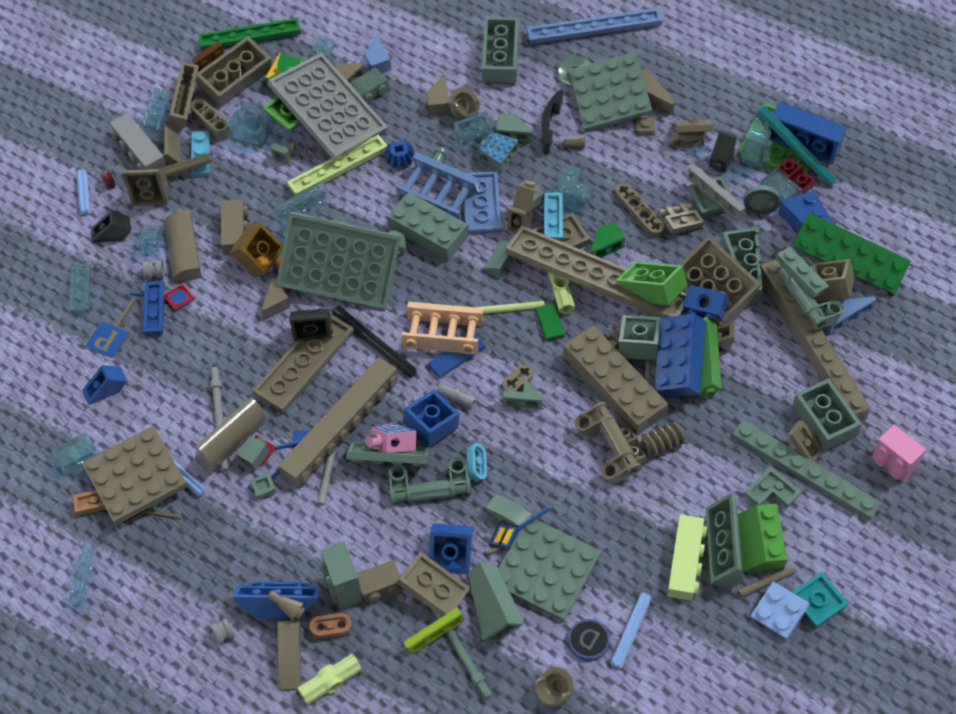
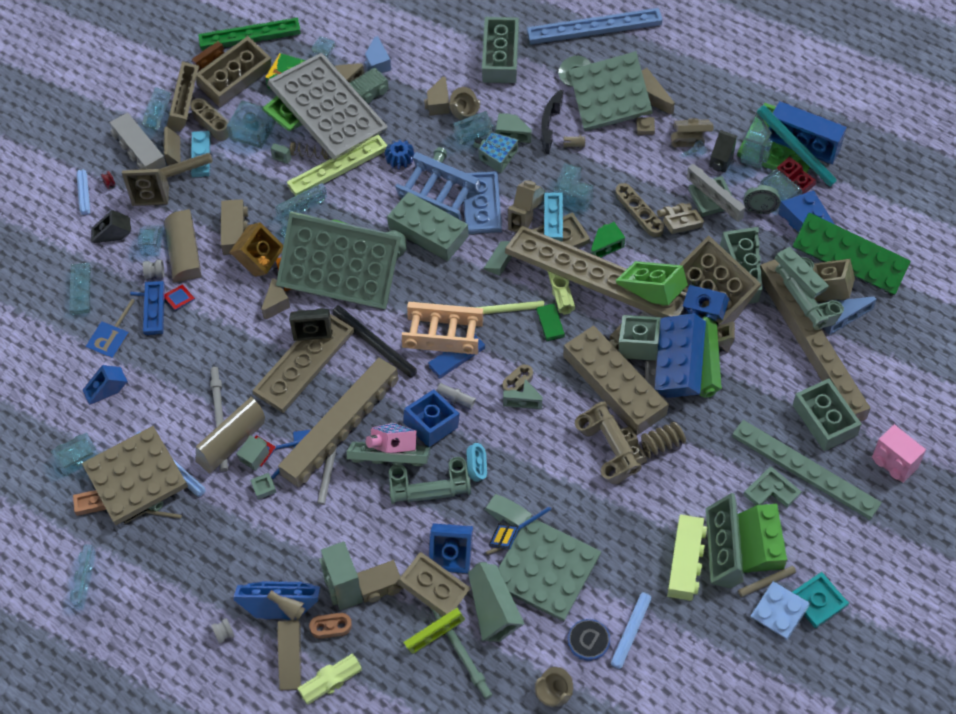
dark tan slope [787,421,823,462] -> none

